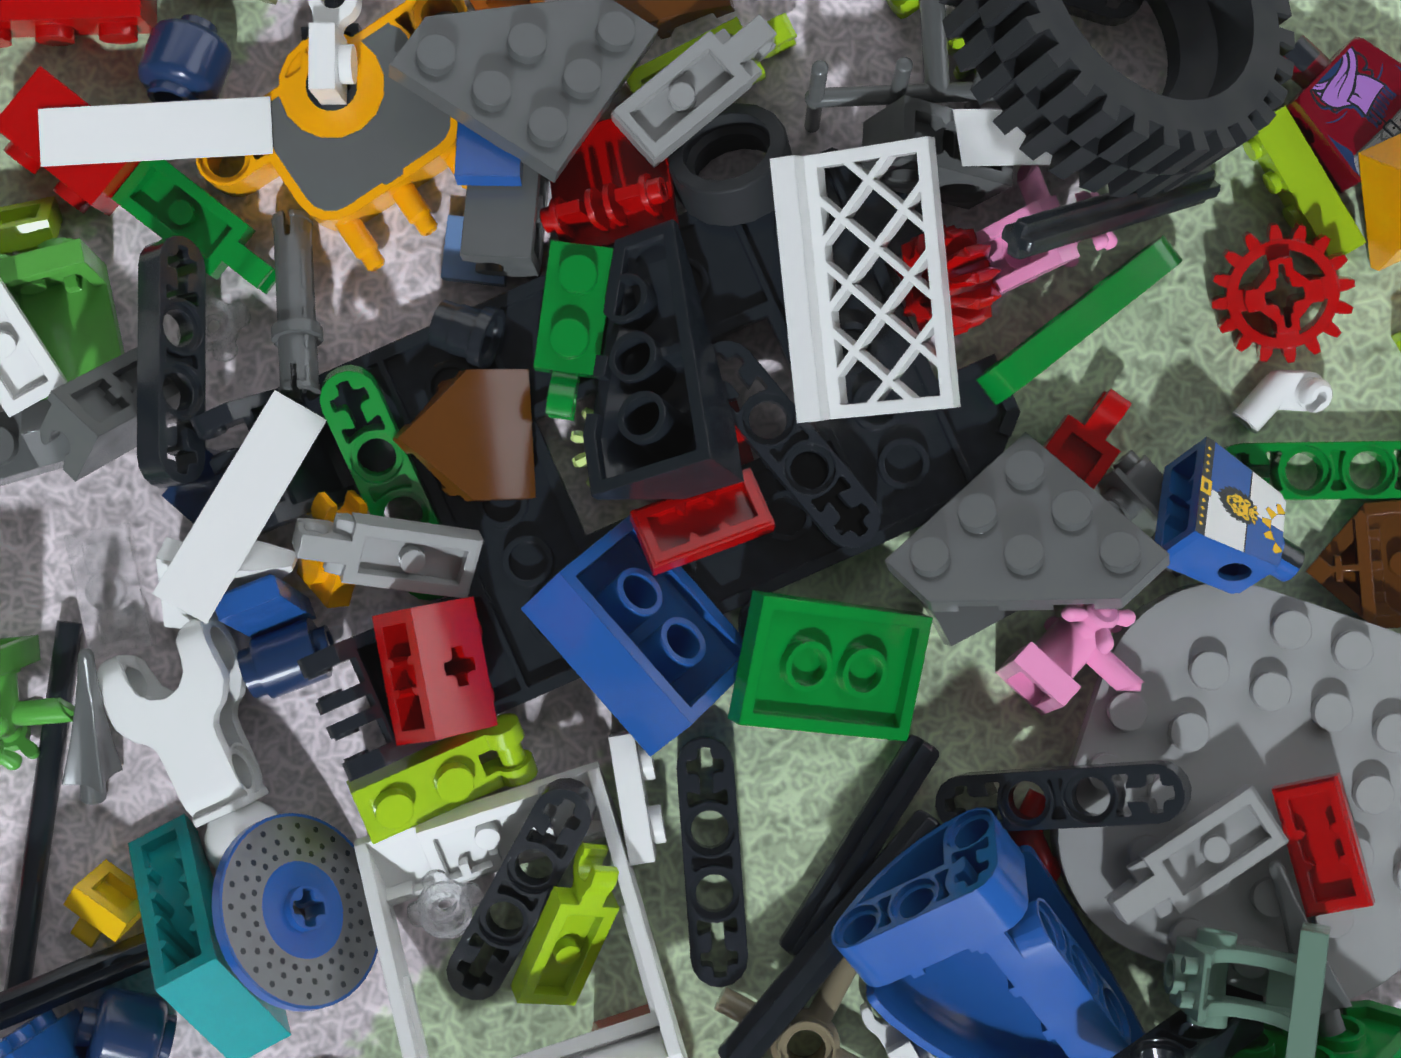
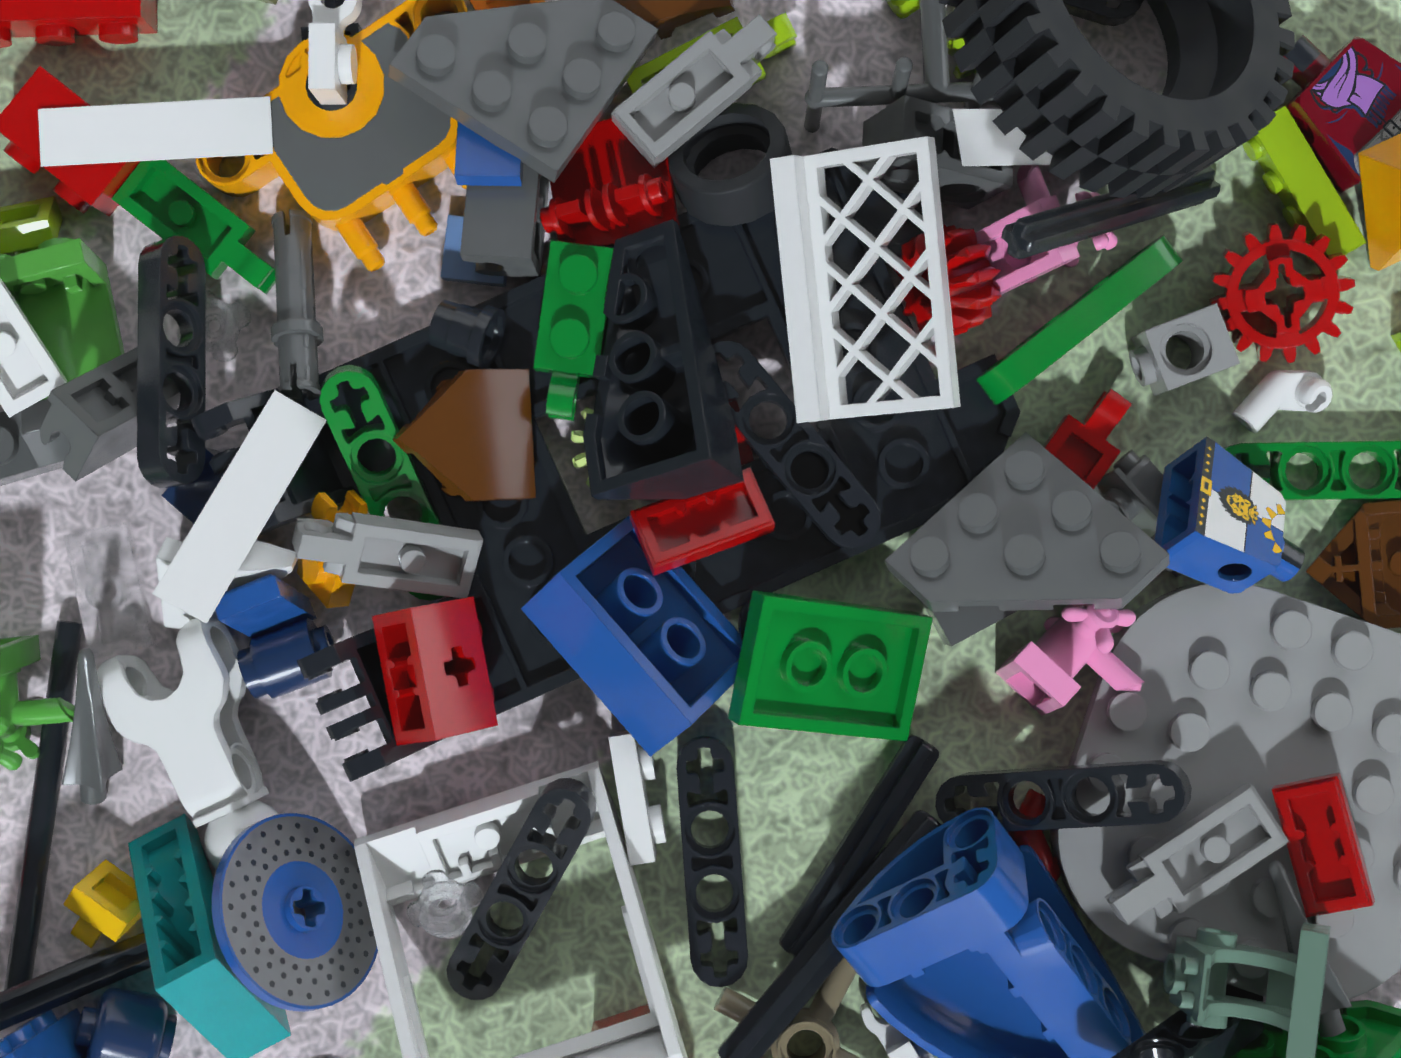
dark blue head [138,14,232,103] -> none
lime plate [346,713,538,845] -> none
lime plate [510,843,620,1006] -> none
none -> light grey brick [1129,303,1240,396]

